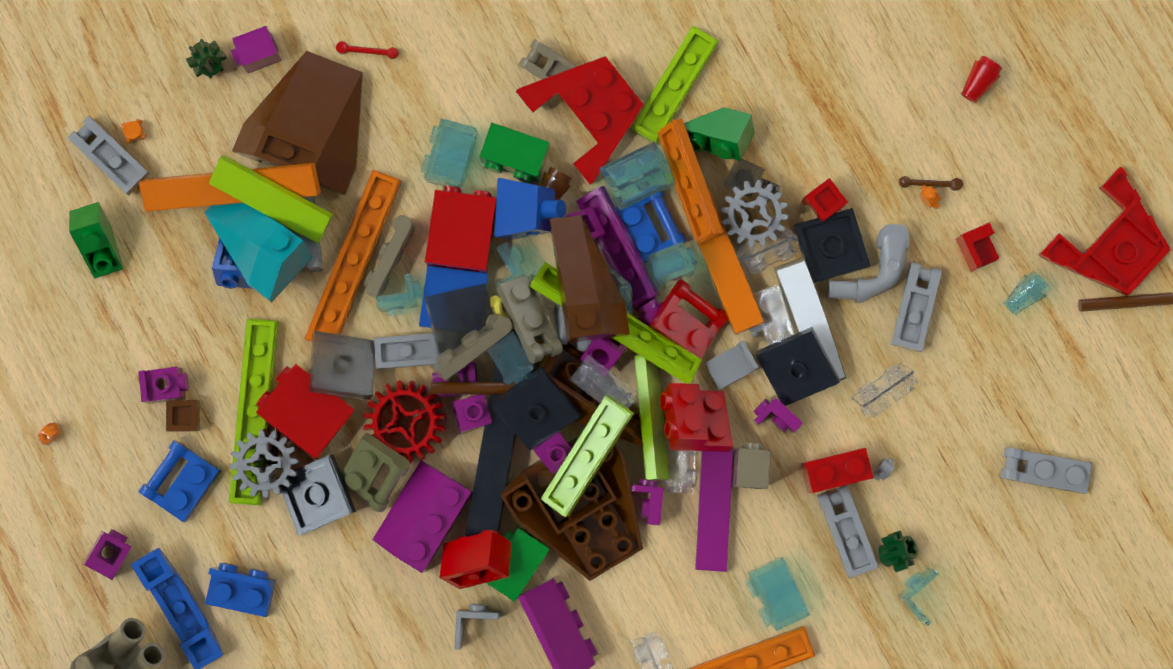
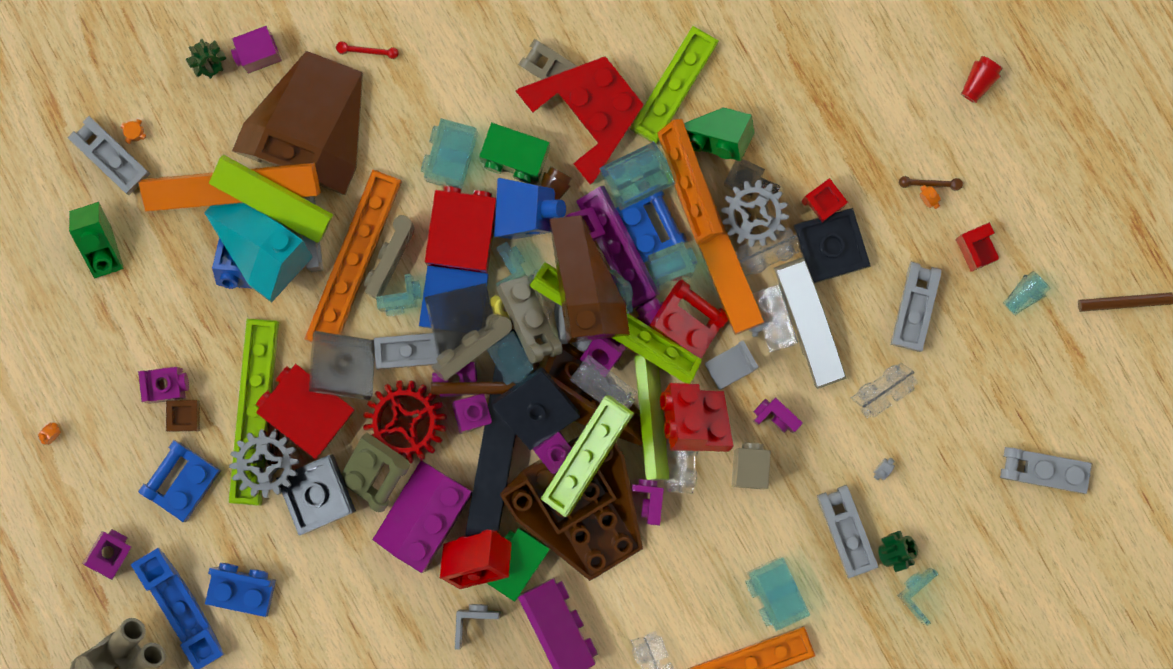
magenta tile [695,448,733,572] -> none
black plate [756,327,840,406] -> none
red brick [801,448,874,493] -> none
light grey piece [828,224,909,303] -> none
red wing [1038,166,1171,296] -> none

